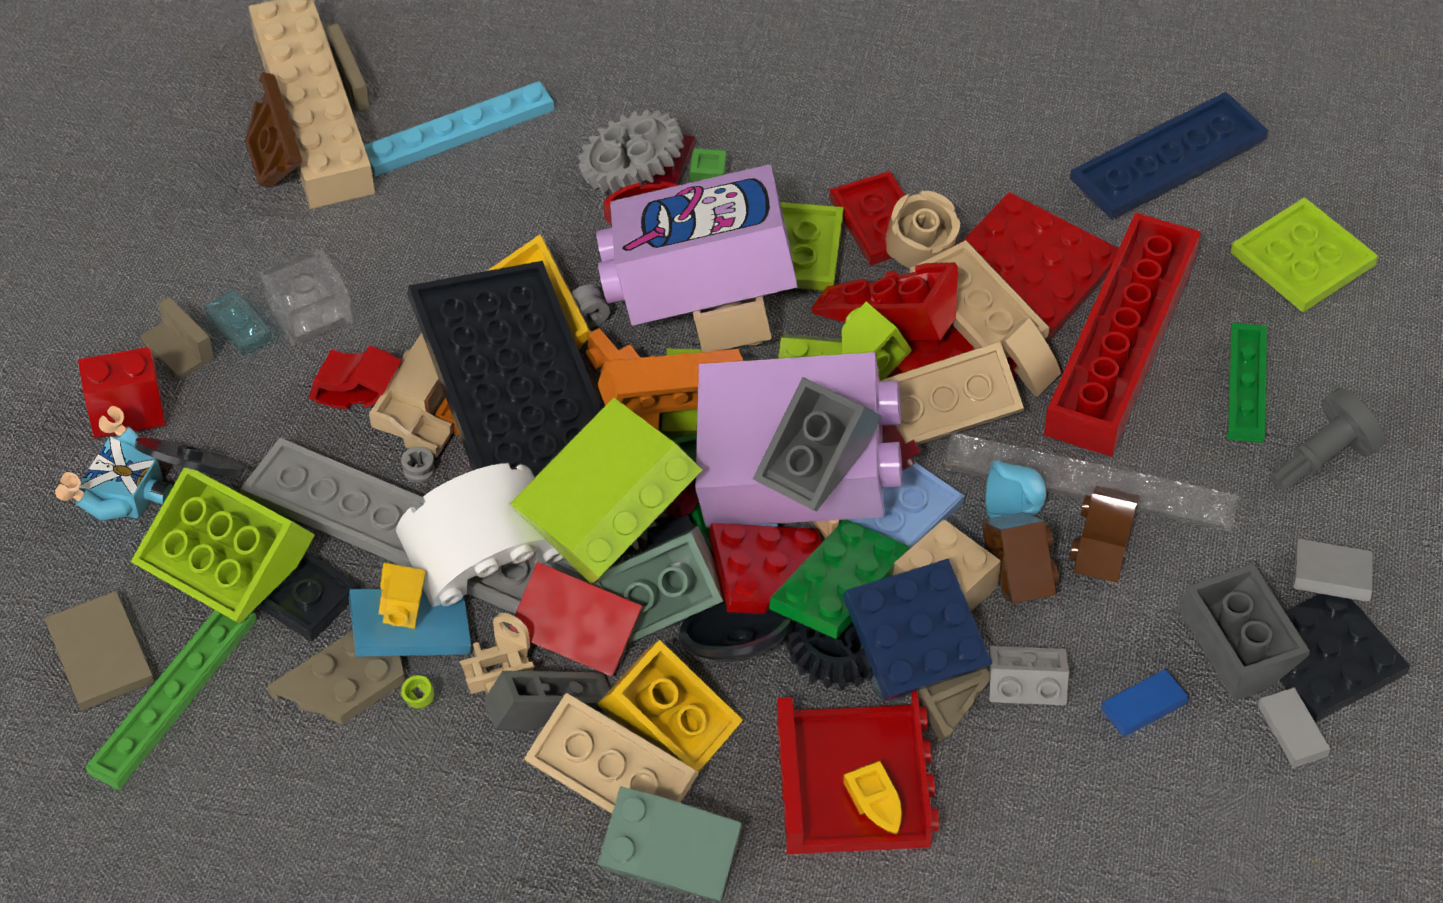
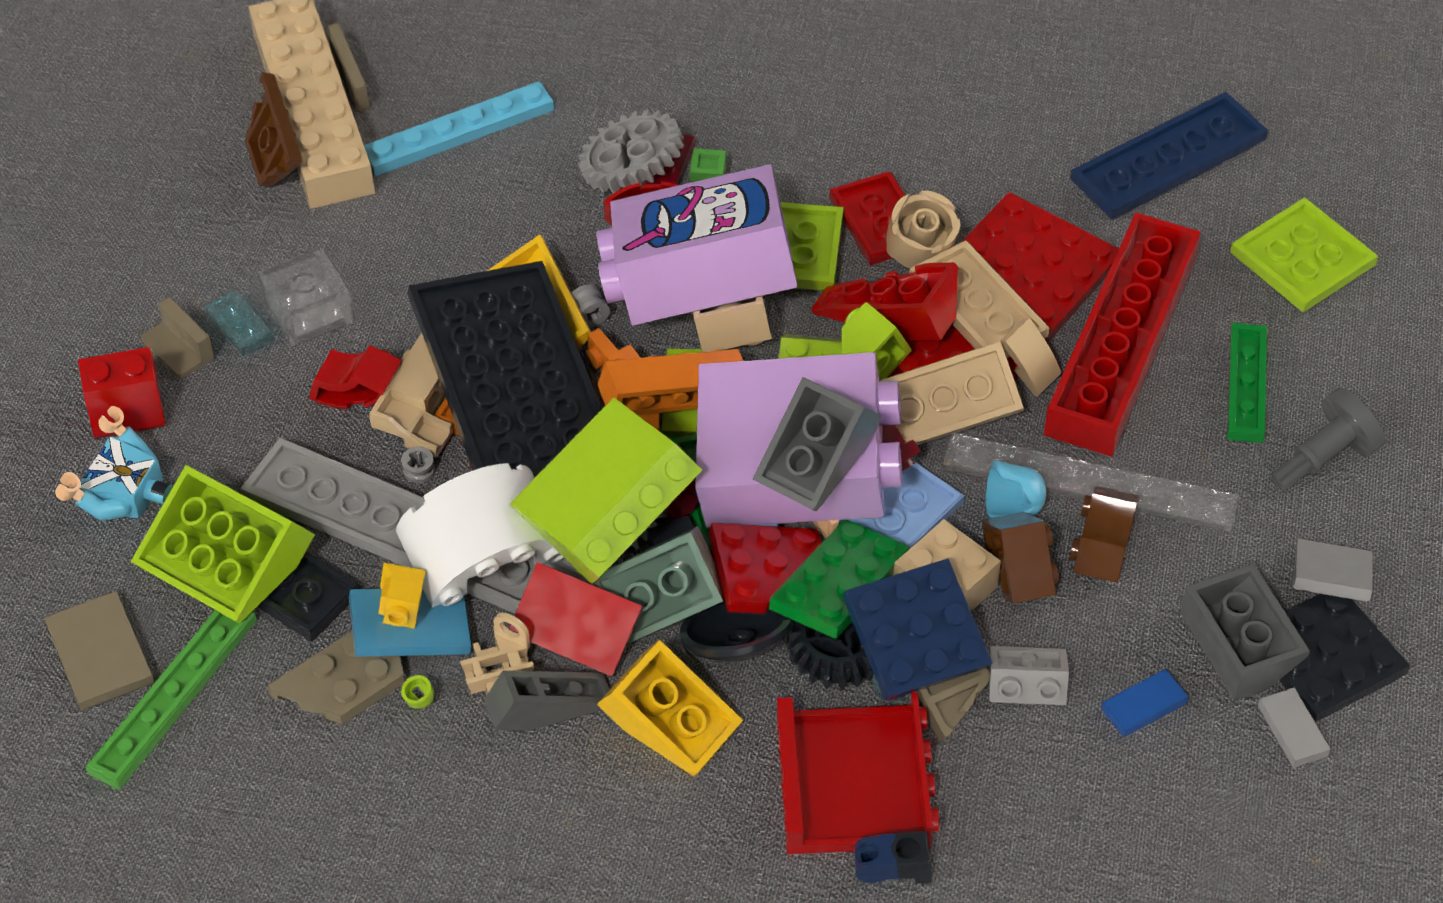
black piece [134,437,244,477] -> none
tan plate [524,693,698,814] -> none
sand green slope [598,786,742,902] -> none
yellow plate [843,761,902,834] -> none
none -> leg [854,831,932,884]

